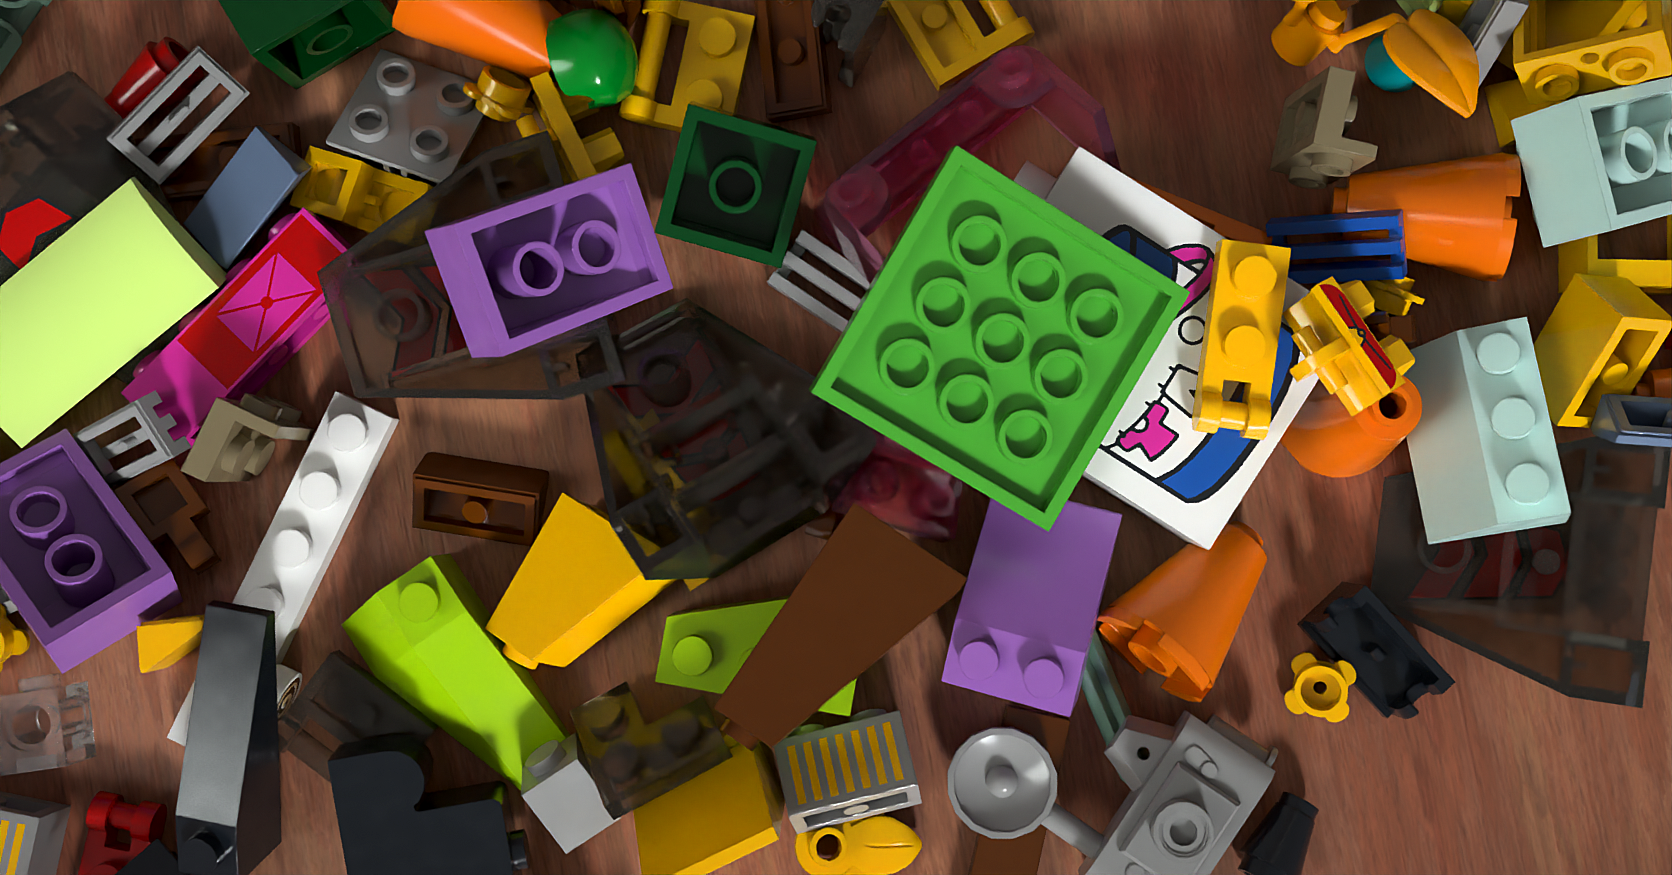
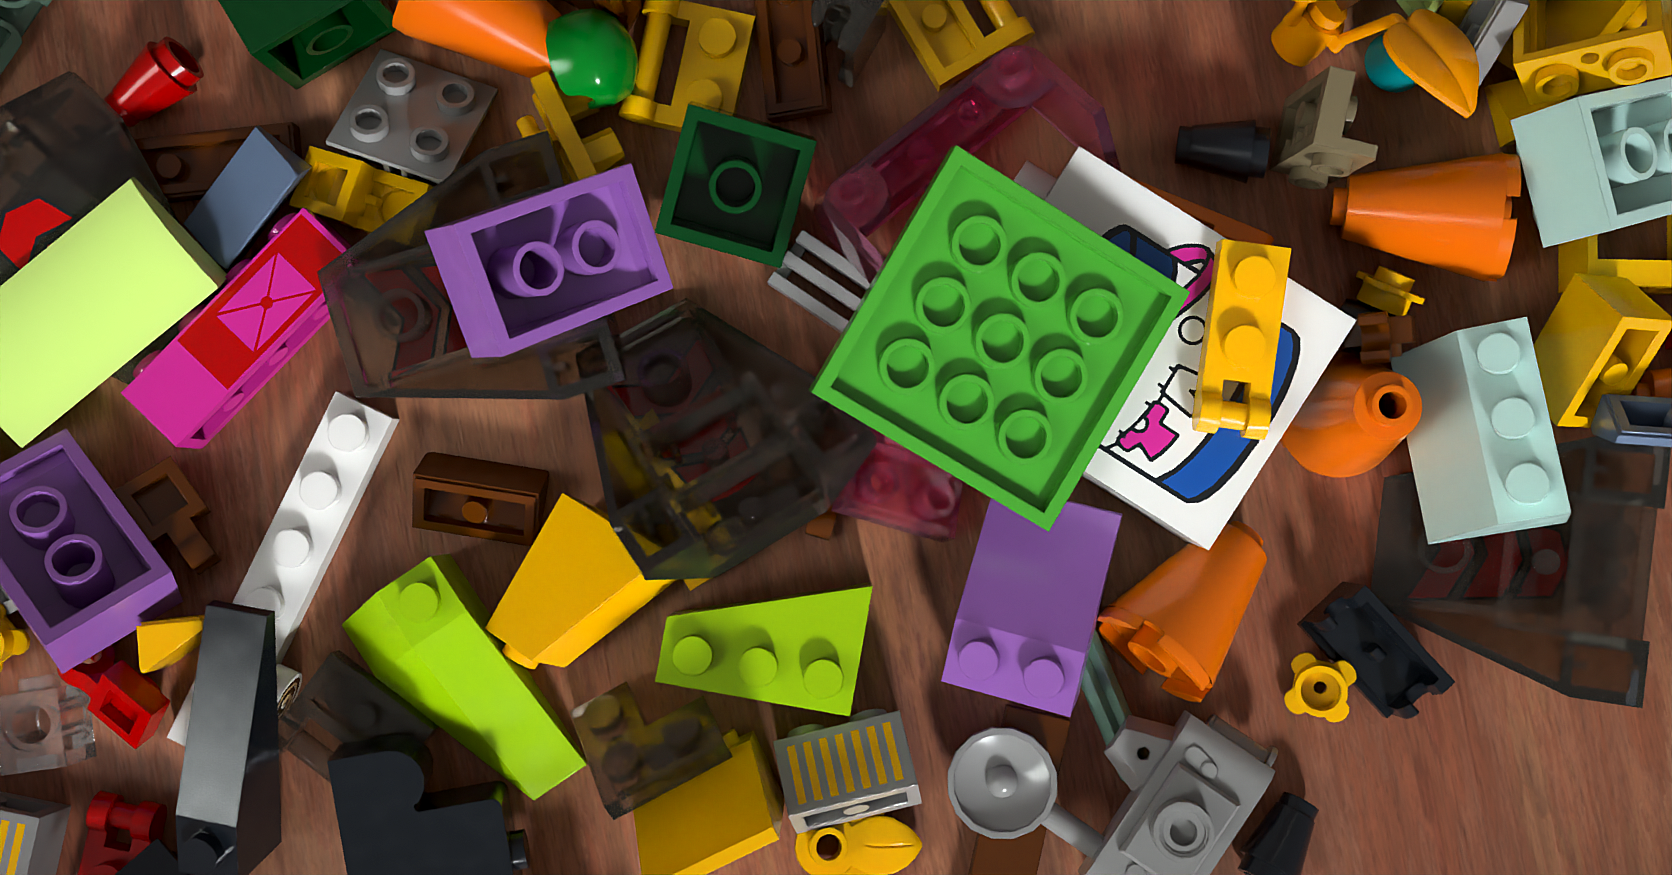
light grey tile [72,390,191,488] -> none
light grey tile [106,45,250,184] -> none
dark tan bracket [181,392,315,482] -> none
yellow plate [462,65,535,122] -> none
light grey brick [521,732,621,854] -> none
reddish brown slope [714,503,968,752] -> none
blue tile [1266,209,1408,284] -> none
yellow hips [1282,276,1415,417] -> none
none -> red plate [57,645,171,750]
none -> black cone [1174,120,1271,183]

